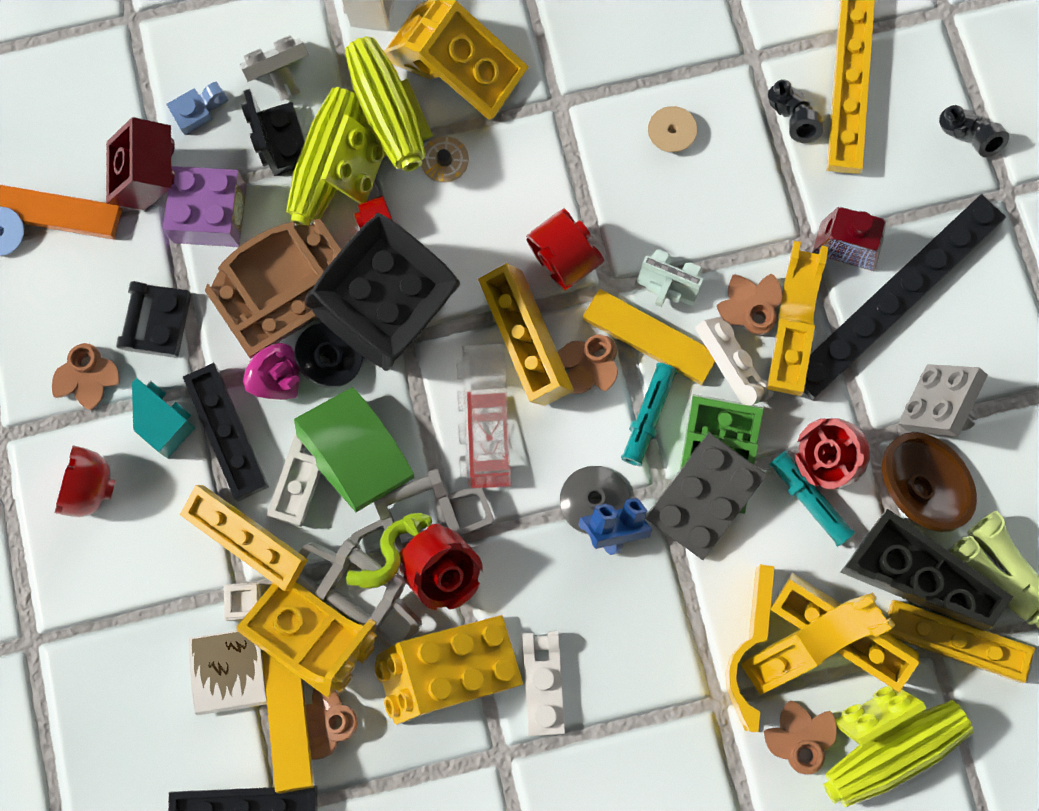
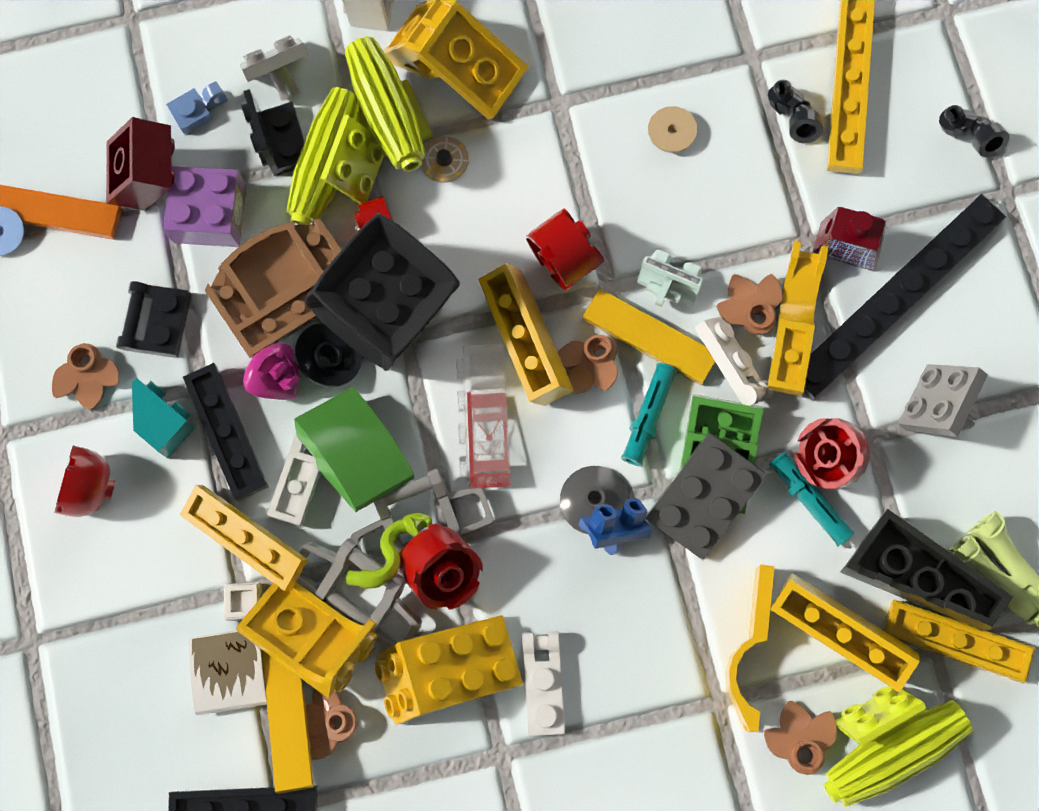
yellow piece [740,592,895,695] -> none
reddish brown dish [882,432,977,532] -> none

